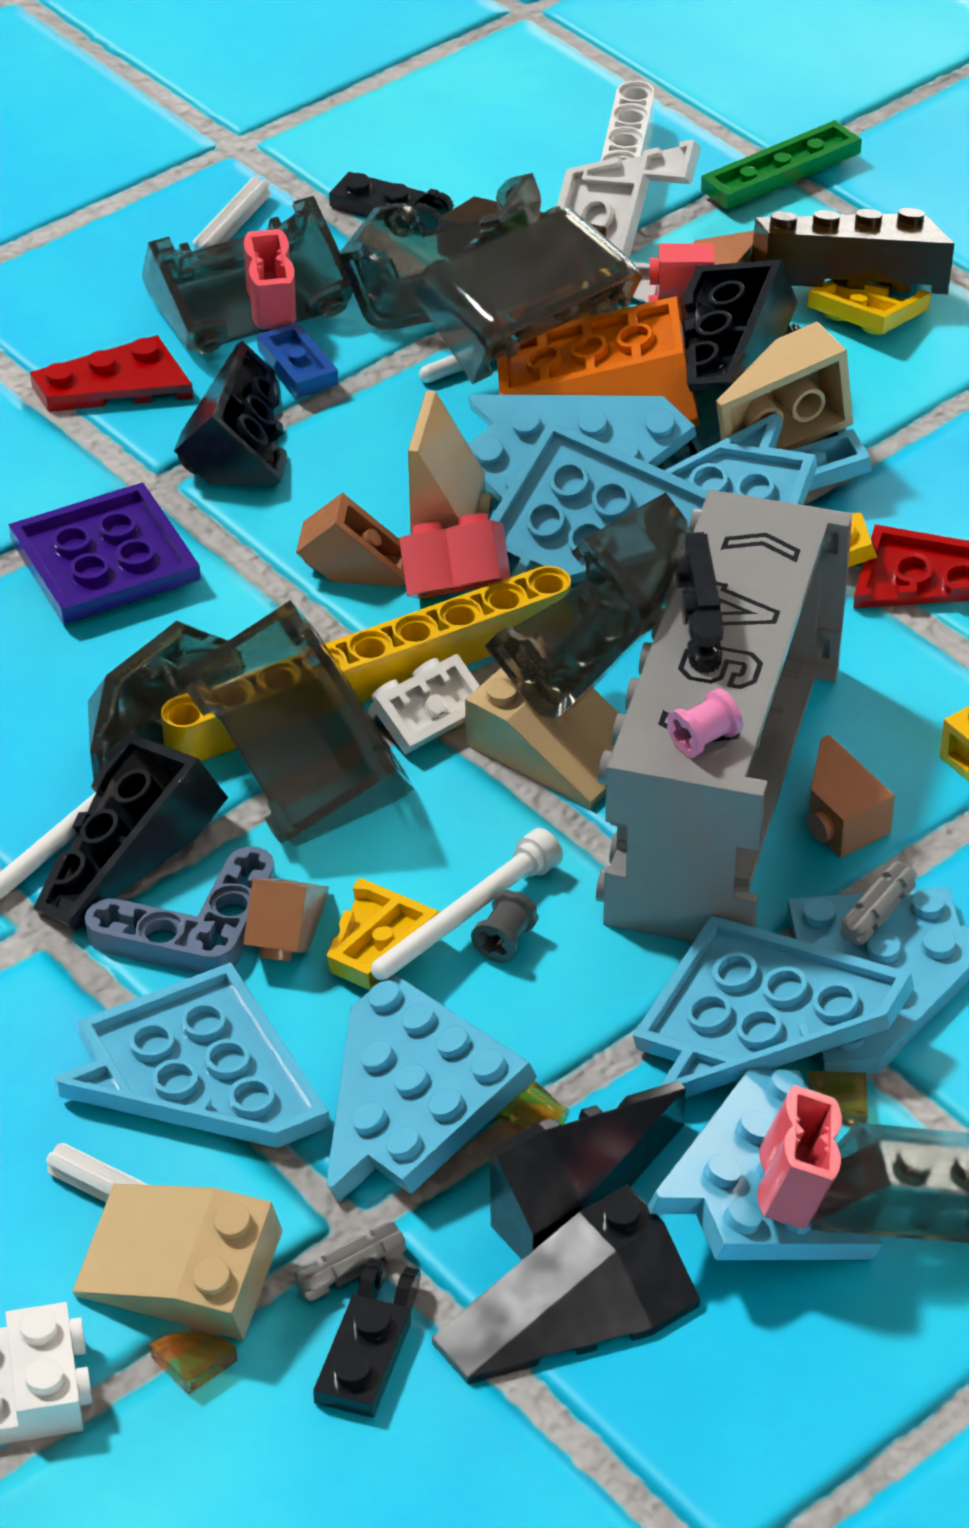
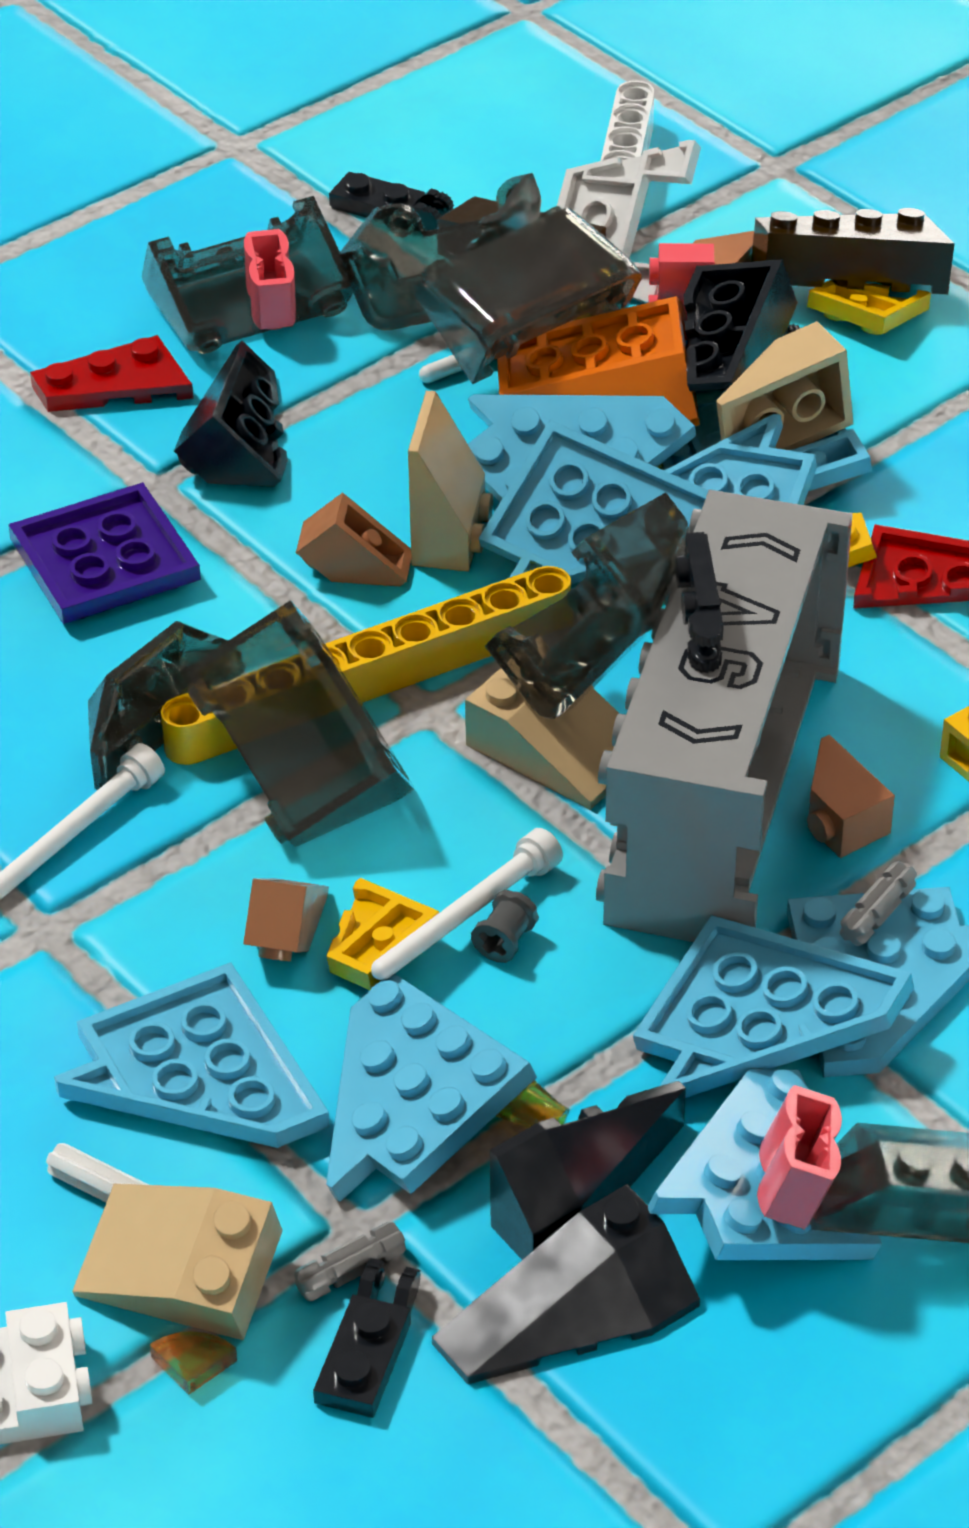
black wedge [33,733,228,930] -> none
sand blue beam [85,847,275,974] -> none
white axle [192,176,271,261] -> none
blue plate [257,322,339,398] -> none
white bracket [364,654,480,755] -> none
coral brick [399,513,511,599] -> none
bright pink bush [667,688,743,758] -> none
green plate [701,120,862,210] -> none
tile [807,1071,868,1130] -> none

